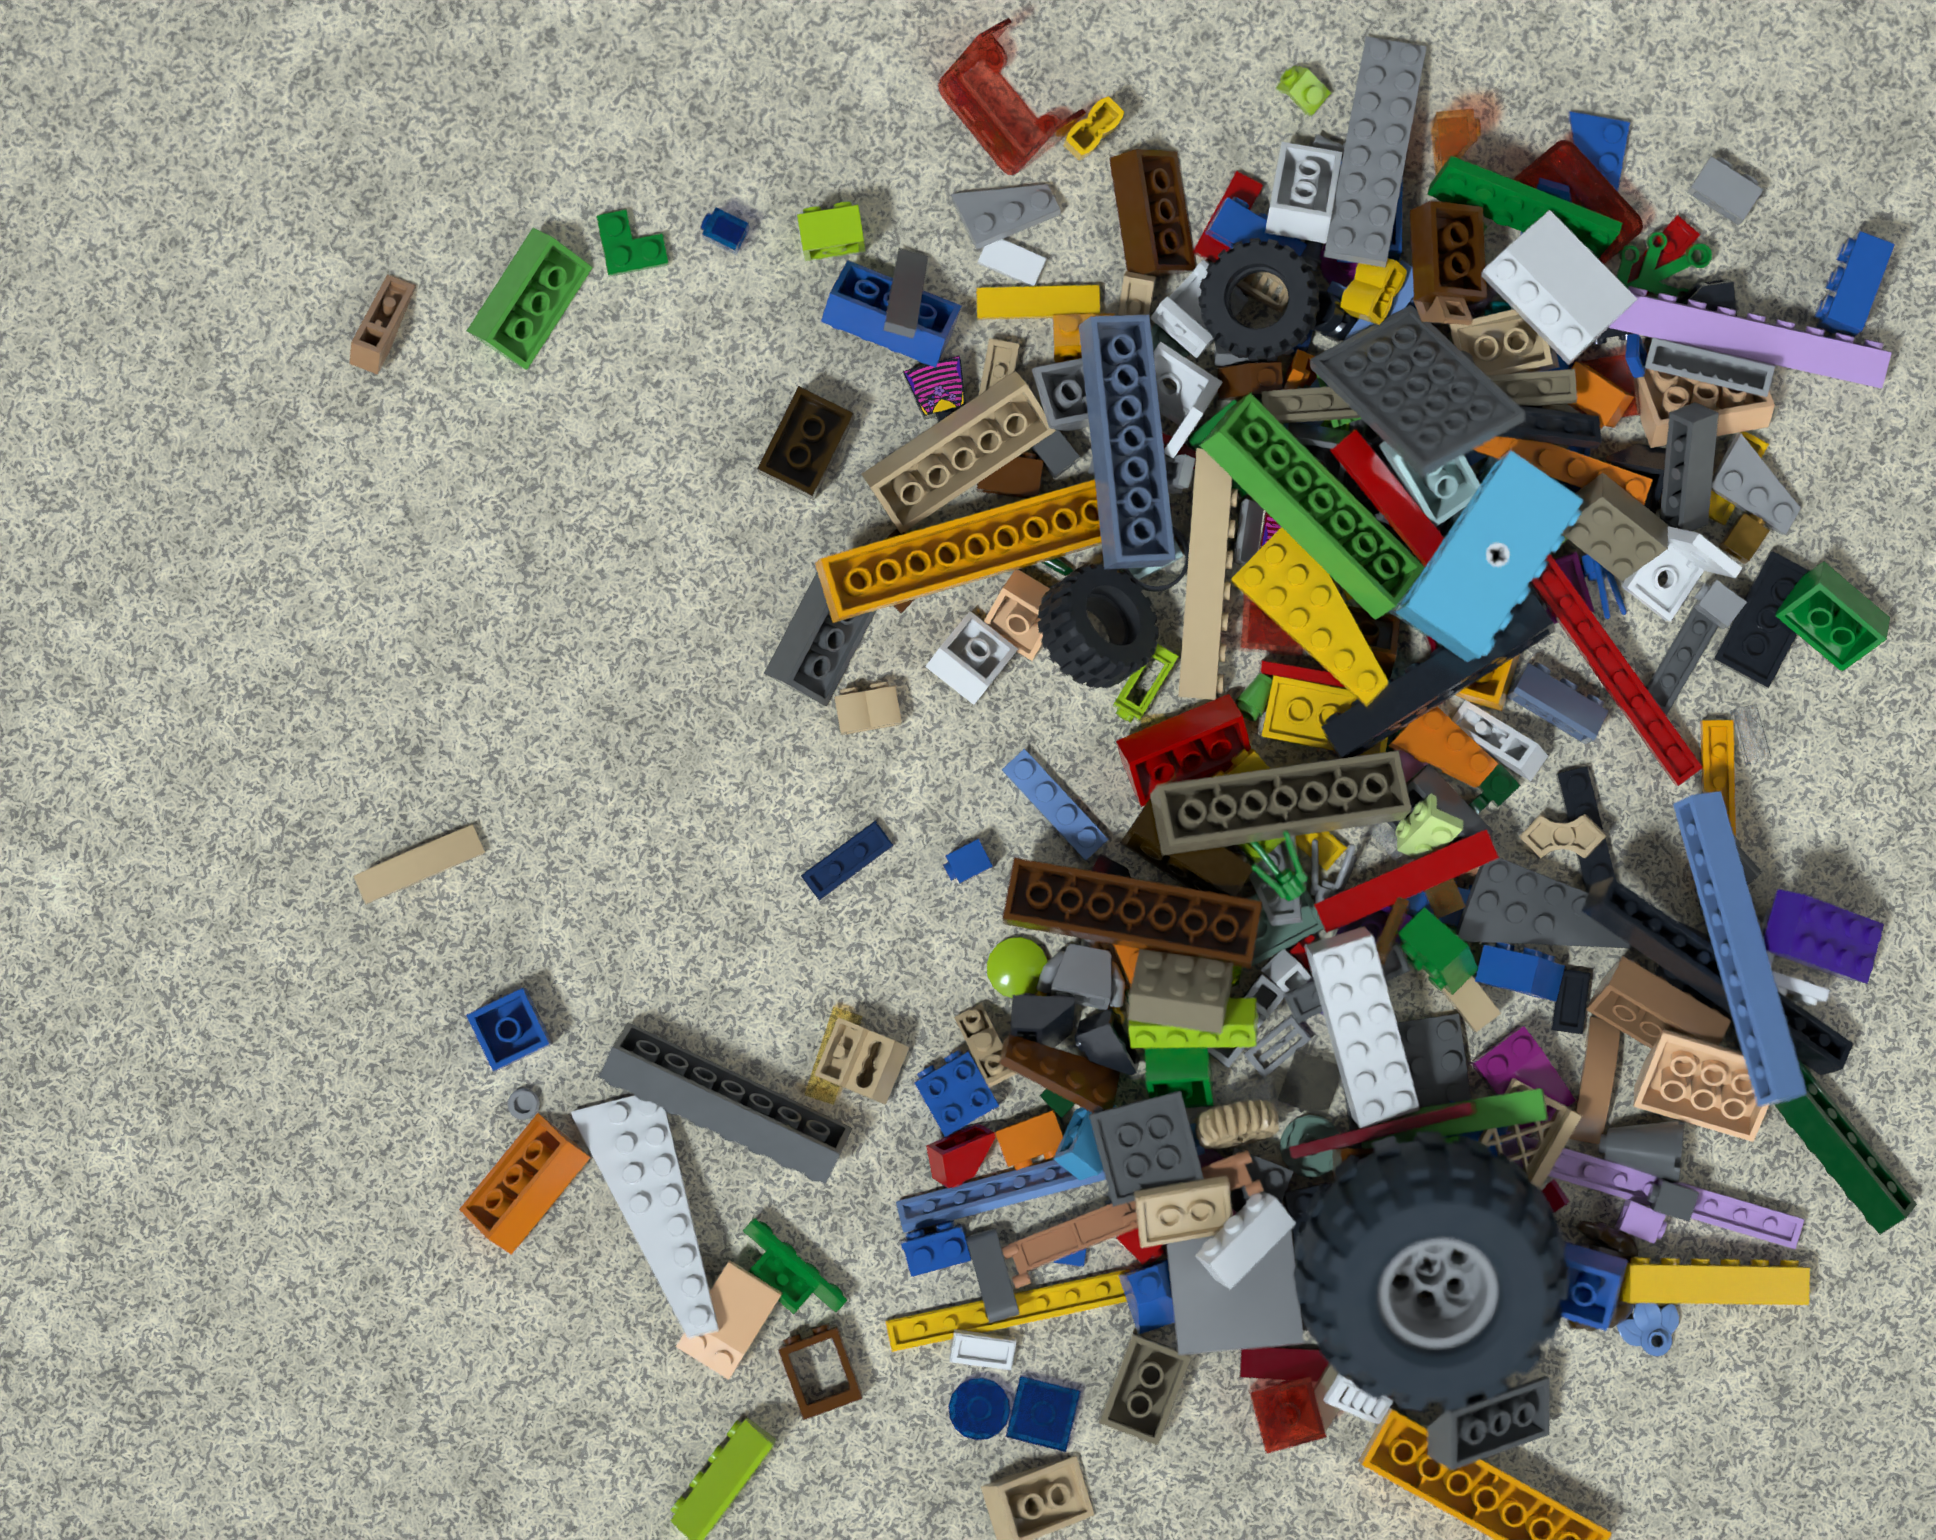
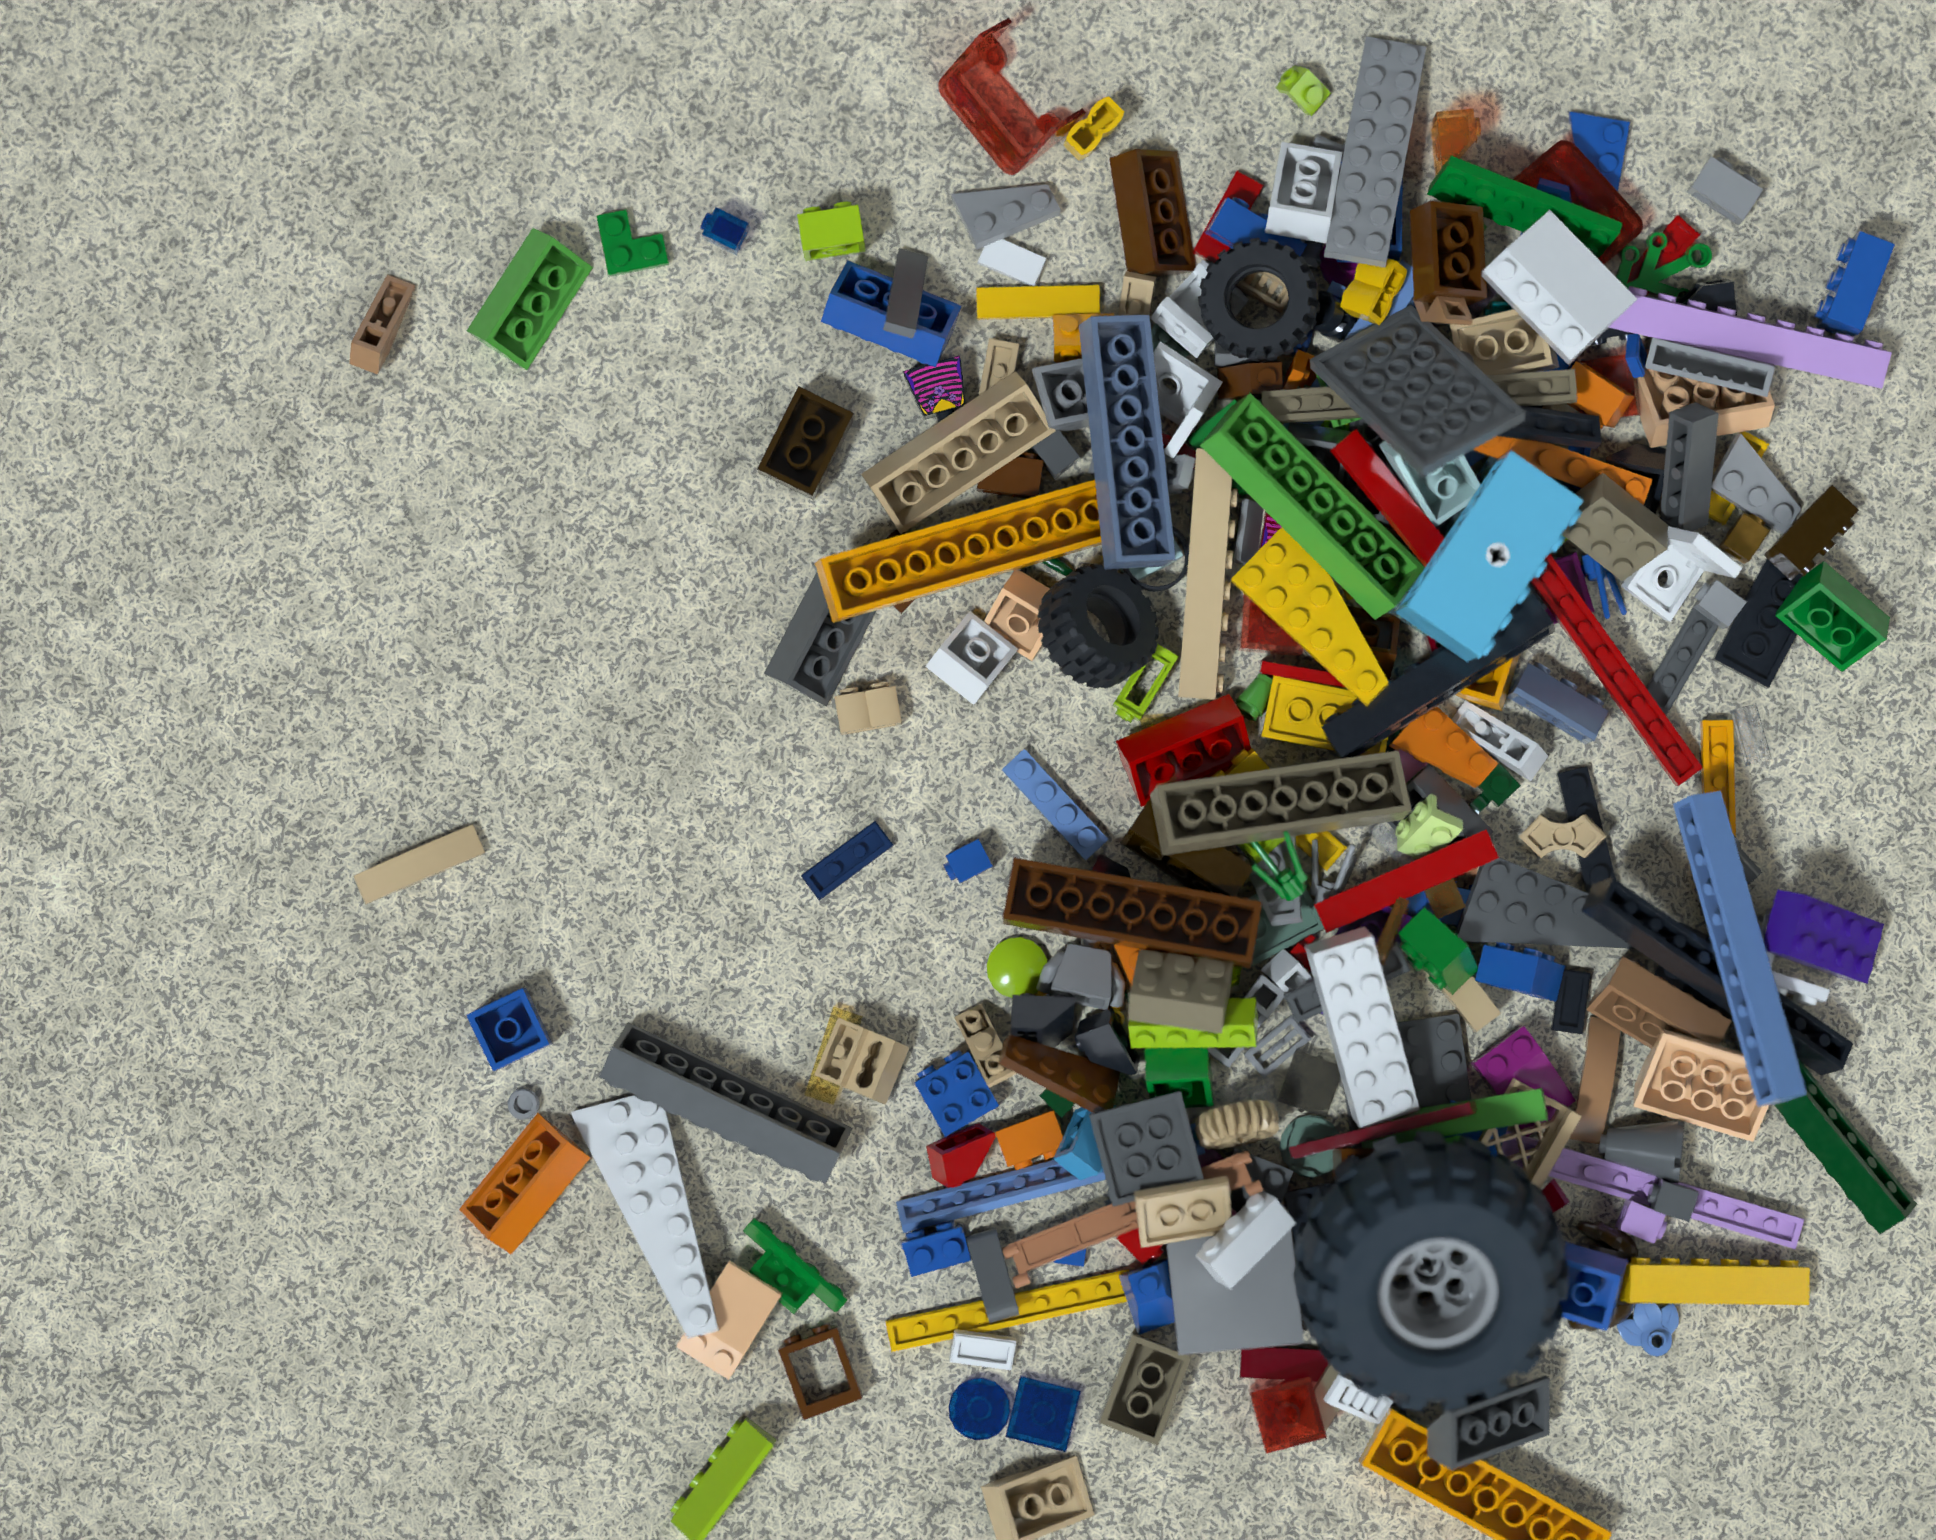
none -> dark brown brick [1764,485,1859,581]

